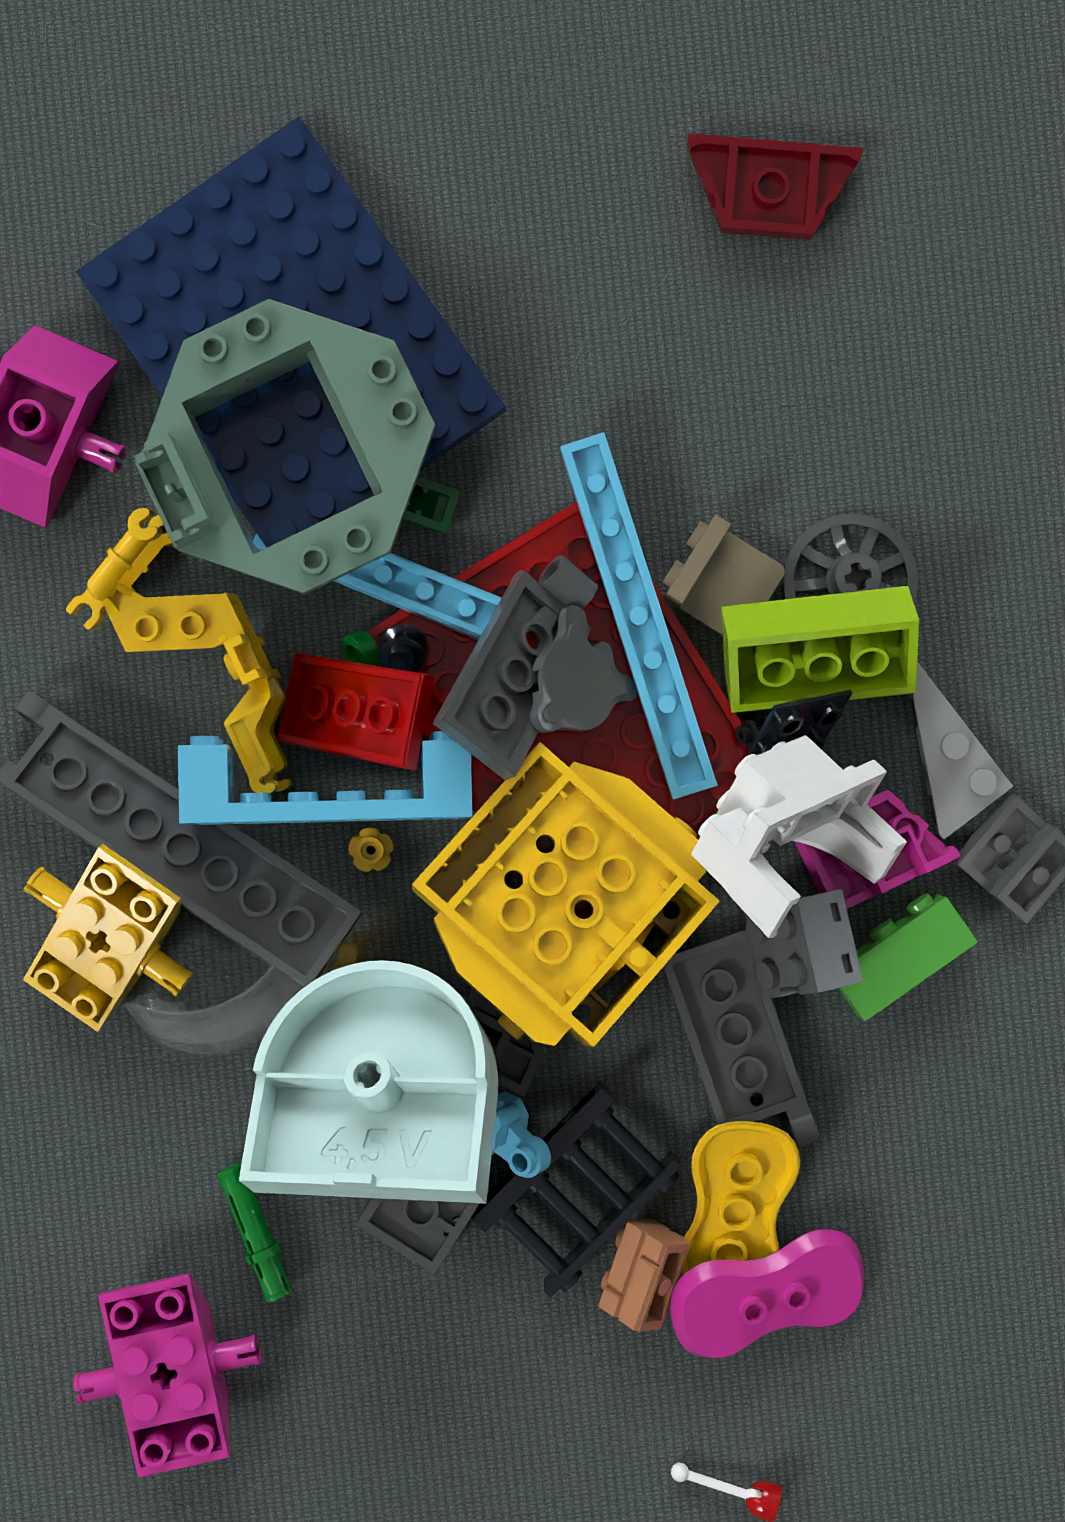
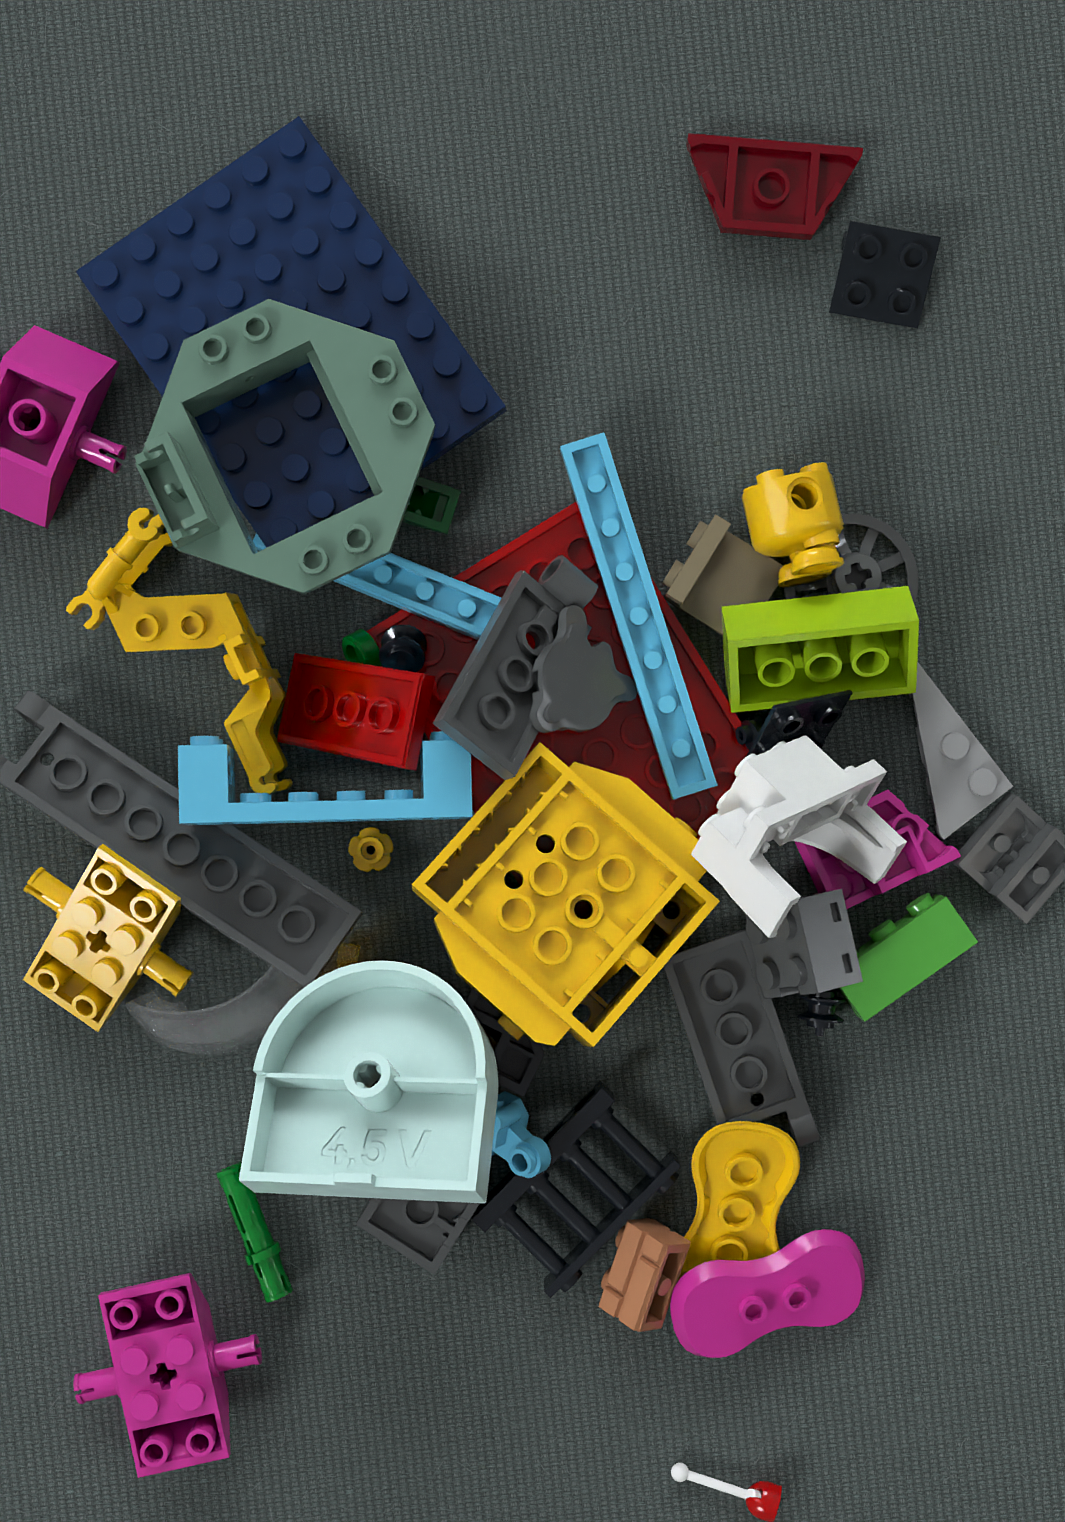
none -> yellow piece [742,462,844,587]
none -> black wheel [798,990,846,1036]
none -> black hinge [829,220,941,329]

